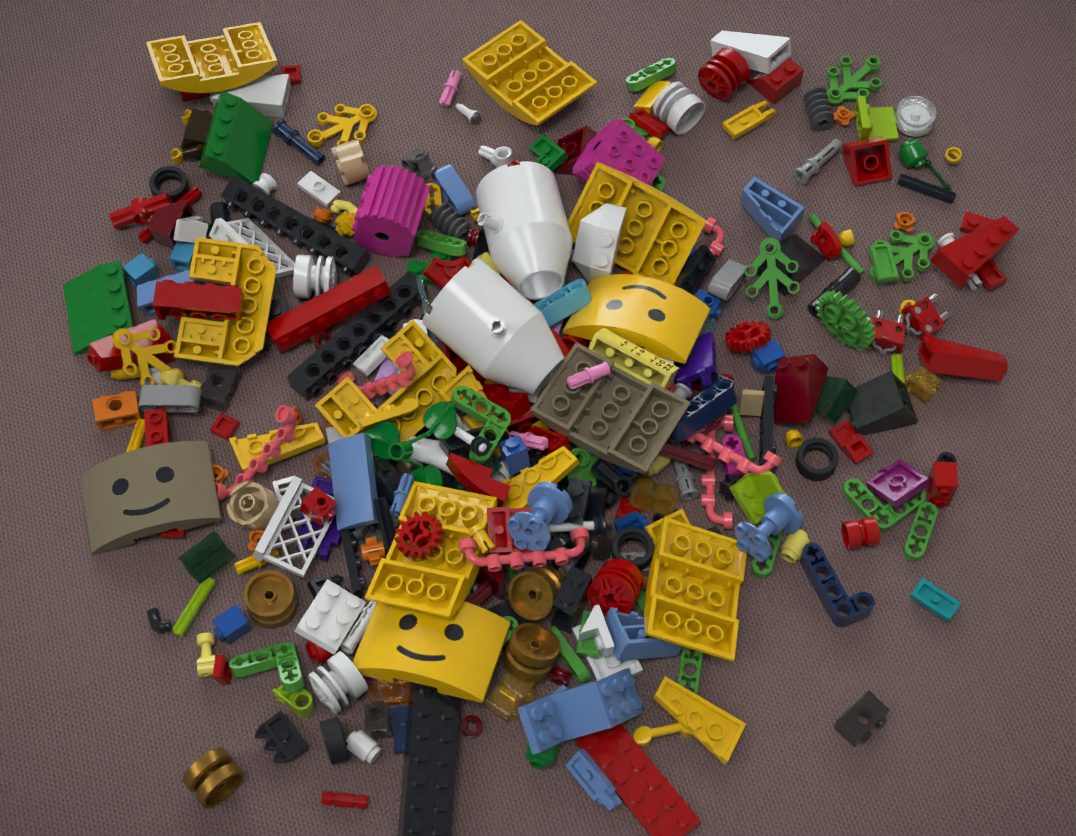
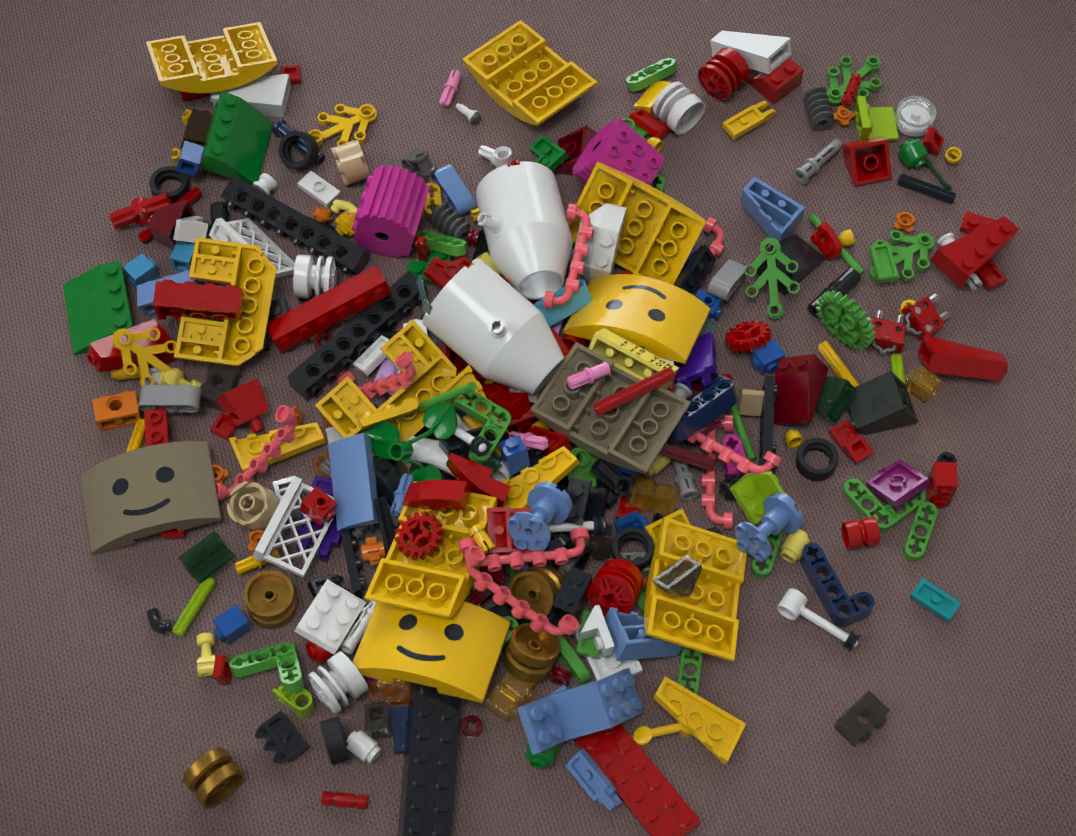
none -> brick [176,141,204,177]
none -> red torso [216,378,268,433]
none -> black tyre [278,130,319,170]
none -> red slope [402,480,471,512]
none -> red axle [414,235,430,262]
none -> bright green bar [417,382,476,411]
none -> coral bar [464,545,579,636]
none -> coral bar [543,203,594,309]
none -> red axle [593,367,676,415]
none -> clear smoke slope [652,555,702,597]
none -> white piece [777,588,860,651]
none -> yellow axle [818,341,859,390]
none -> red axle [841,73,862,106]
none -> red tile [923,127,944,155]

